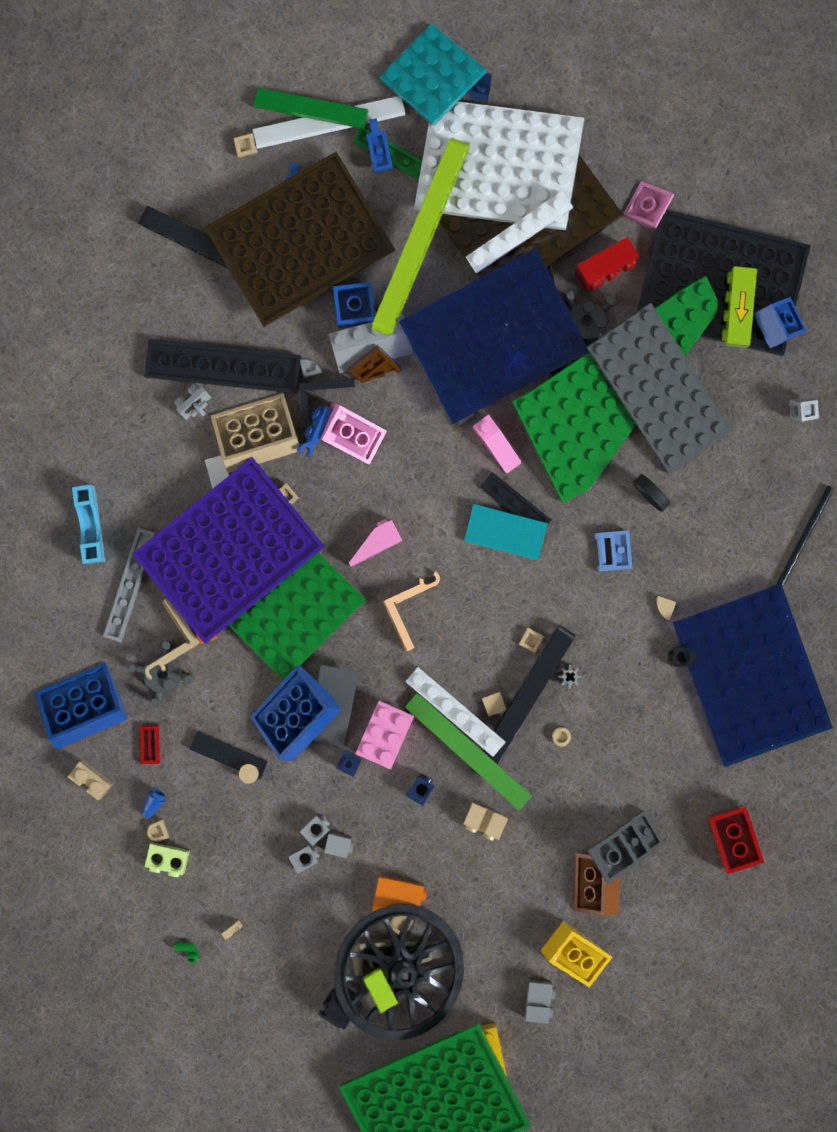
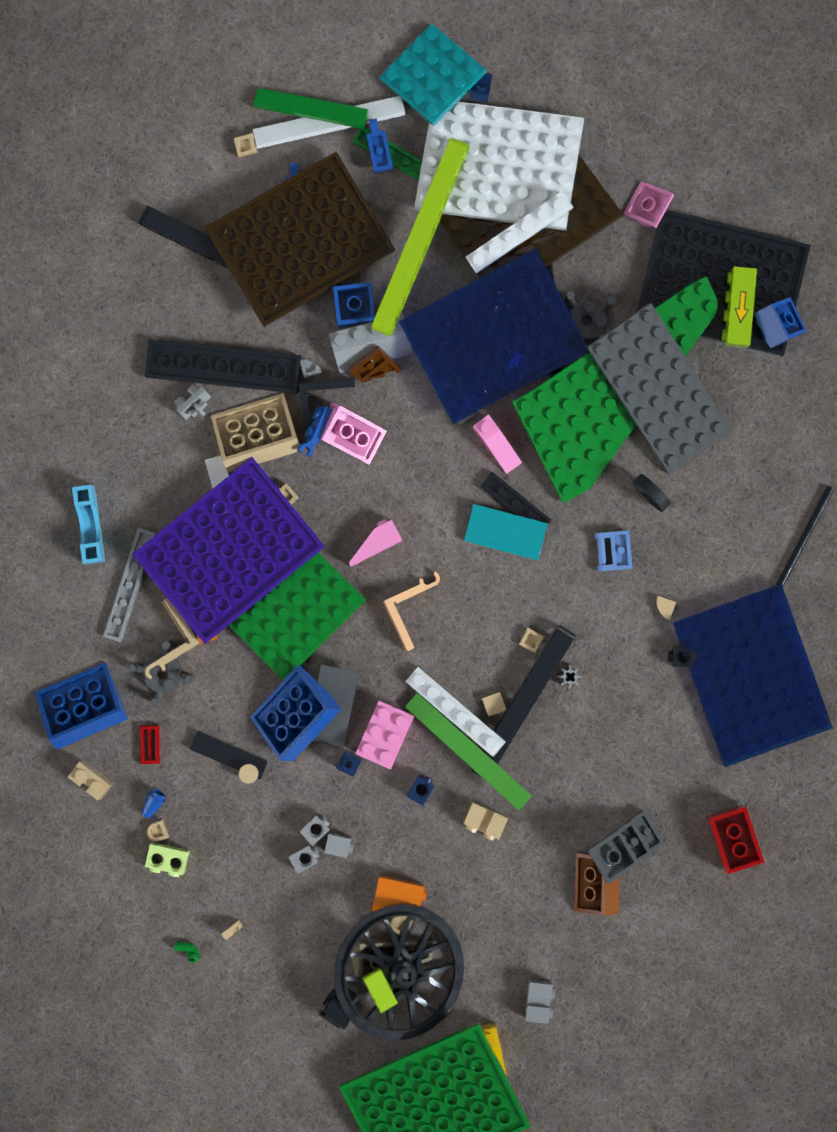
yellow slope [540,921,612,987] -> none
tan tile [551,727,571,747] -> none
red brick [575,237,640,292] -> none
light grey brick [789,397,819,422] -> none

